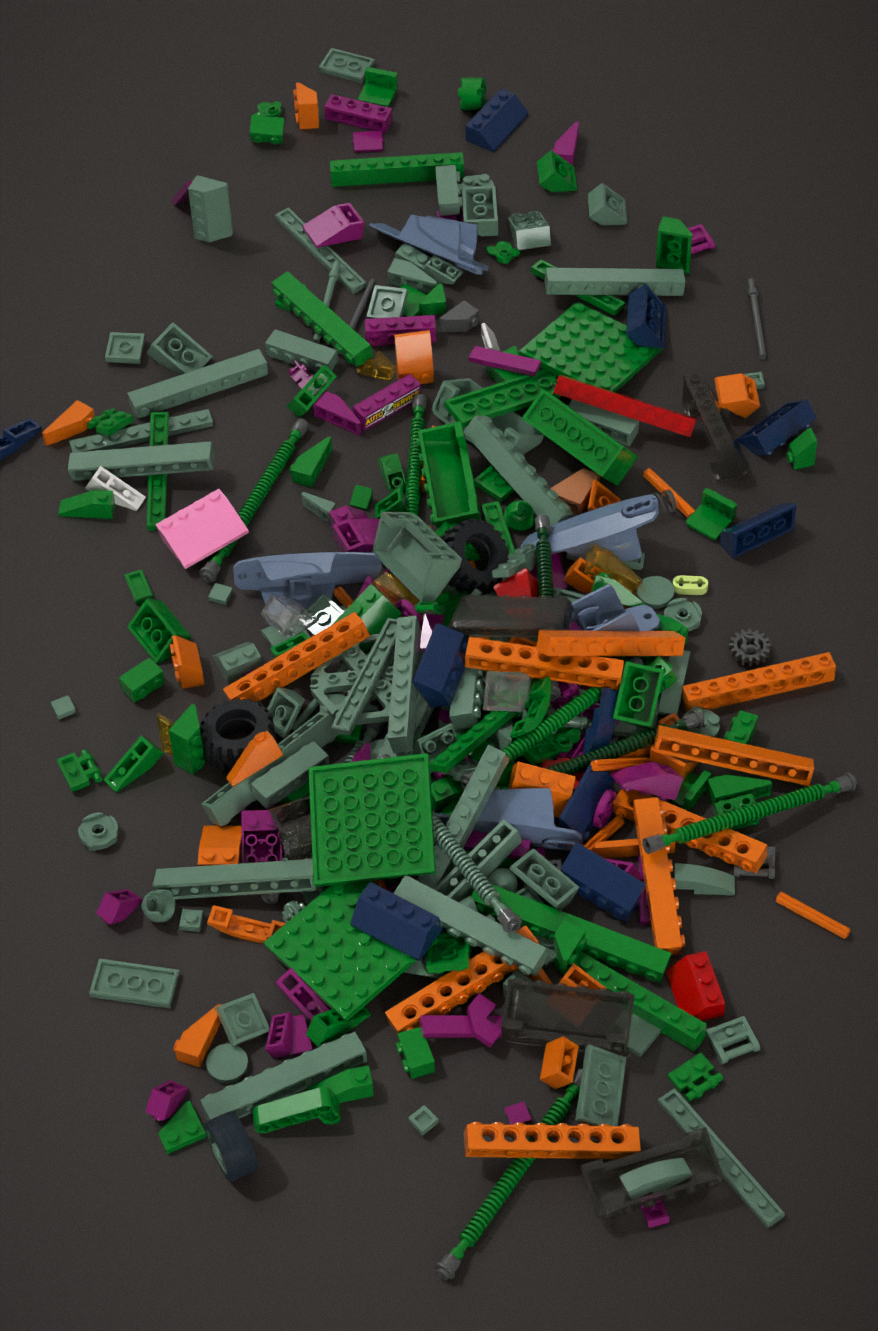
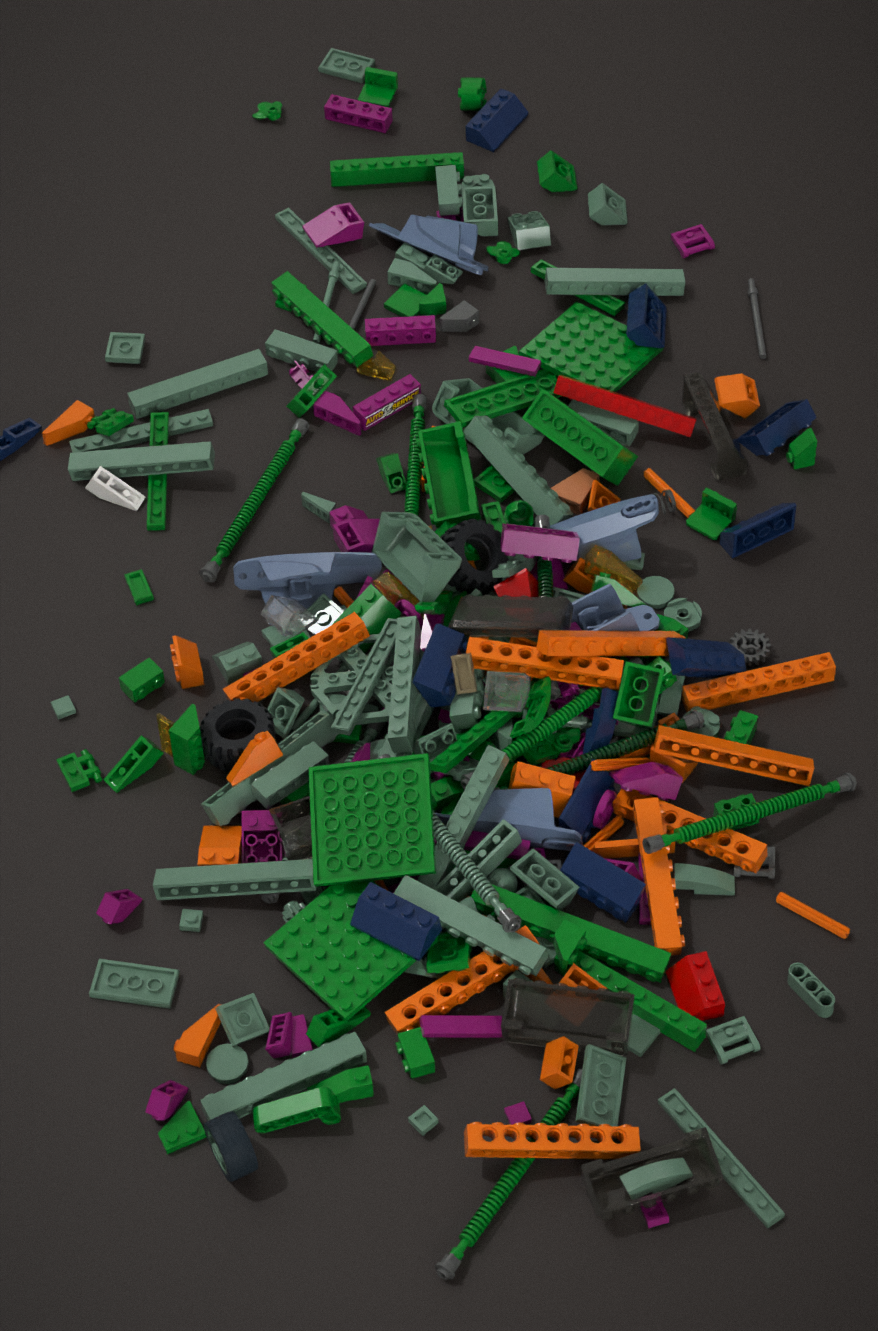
green slope [58,490,115,519] -> none
sand green plate [78,812,119,851] -> none
green slope [127,598,192,664] -> none
sand green hair [141,889,175,923] -> none
sand green slope [147,322,213,375] -> none
bright pink slope [156,489,249,569] -> none
magenta tile [171,180,193,206] -> none
sand green slope [188,175,233,243] -> none
orange slope [207,905,286,944] -> none
sand green tile [208,583,233,605] -> none
green brick [249,115,285,144] -> none
magenta slope [273,968,329,1022] -> none
green slope [289,437,332,488] -> none
orange slope [293,83,319,130] -> none
green slope [350,485,373,511] -> none
magenta piece [352,131,384,153] -> none
sand green plate [366,285,409,319] -> none
green slope [375,487,404,519] -> none
orange slope [394,330,434,384] -> none
magenta tile [466,993,503,1048] -> none
white slope [481,323,500,351] -> none
magenta slope [551,122,579,165] -> none
green slope [656,216,692,274] -> none
green plate [667,1053,723,1102] -> none
green panel [670,770,711,812] -> none
yellowish green beam [673,575,708,595] -> none
green slope [707,774,772,807] -> none
sand green tile [744,372,765,390] -> none
none -> dark tan tile [451,653,478,695]
none -> magenta slope [500,523,580,563]
none -> dark blue slope [666,637,747,678]
none -> sand green beam [787,962,835,1018]

